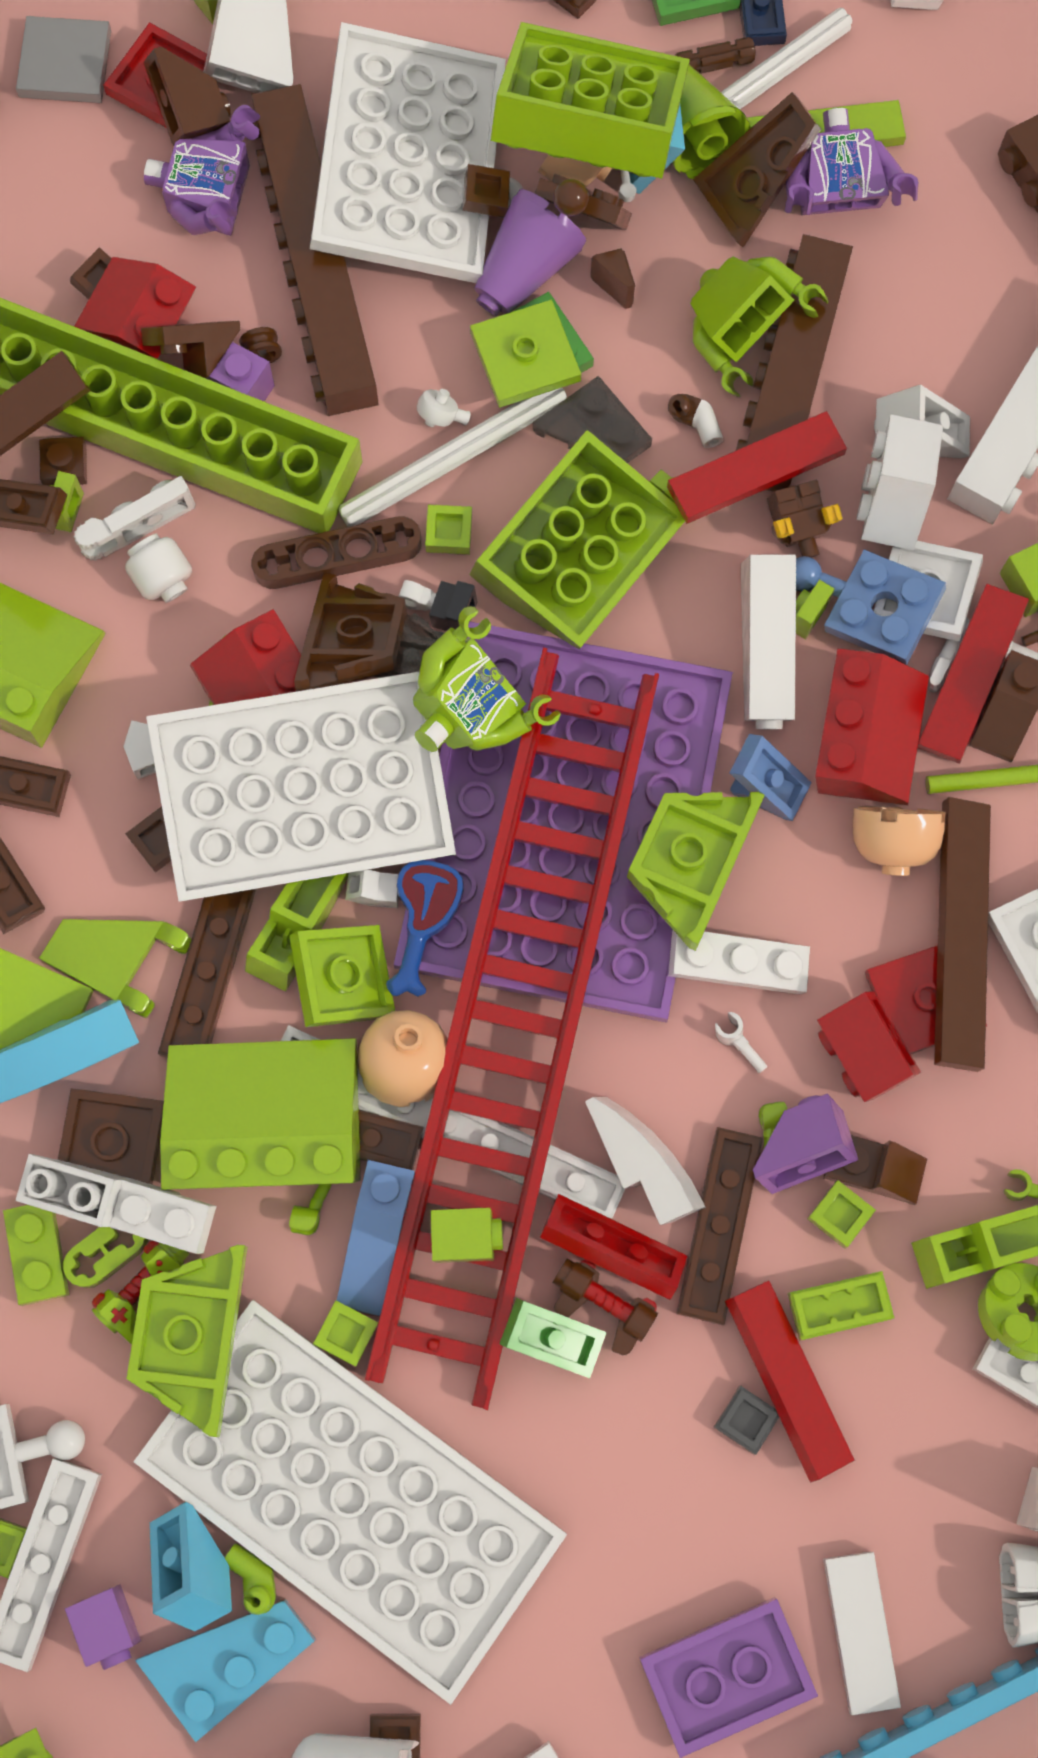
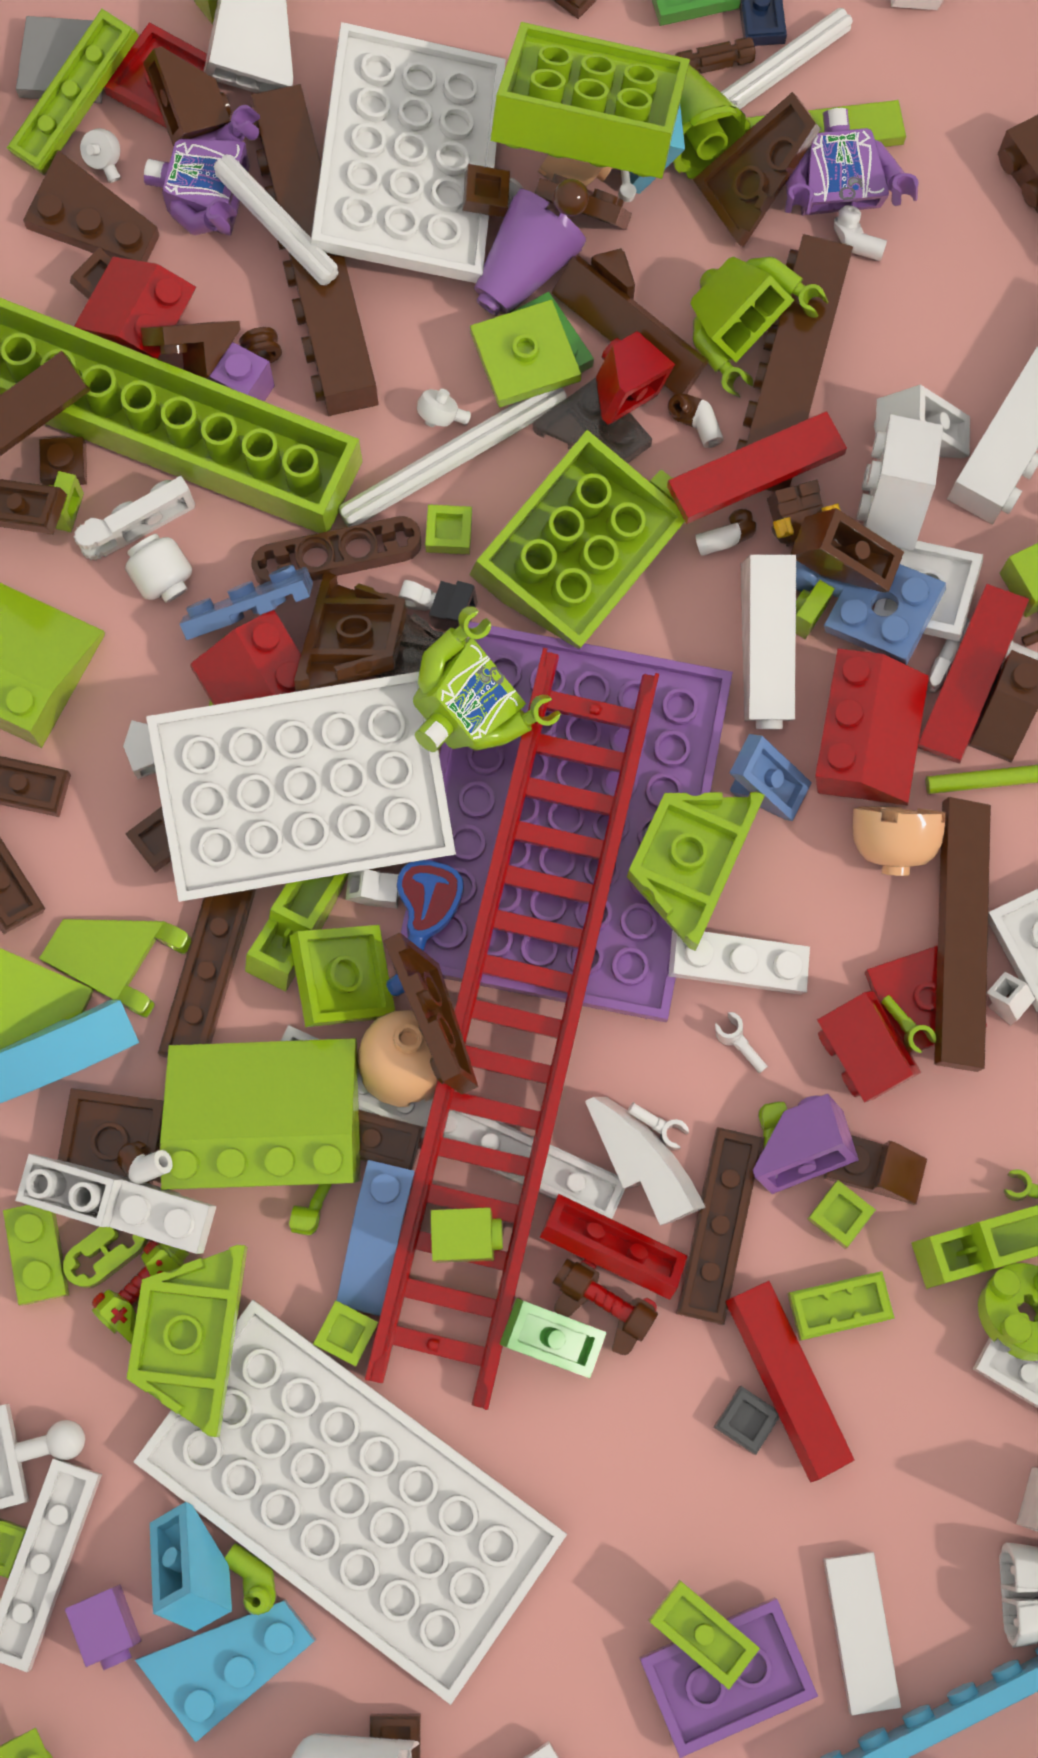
none -> lime tile [7,8,139,175]
none -> reddish brown wing [23,150,160,262]
none -> white piece [80,128,121,183]
none -> white arm [117,1141,173,1184]
none -> medium blue wing [179,564,313,640]
none -> white axle [214,154,338,285]
none -> reddish brown wing [383,933,479,1094]
none -> reddish brown tile [551,256,708,394]
none -> red slope [596,331,675,425]
none -> white hand [627,1102,689,1151]
none -> lime plate [648,1580,760,1690]
none -> white arm [696,509,756,556]
none -> reddish brown slope [790,508,904,593]
none -> white arm [834,205,887,262]
none -> lime hand [881,995,936,1053]
none -> white piece [987,972,1035,1026]

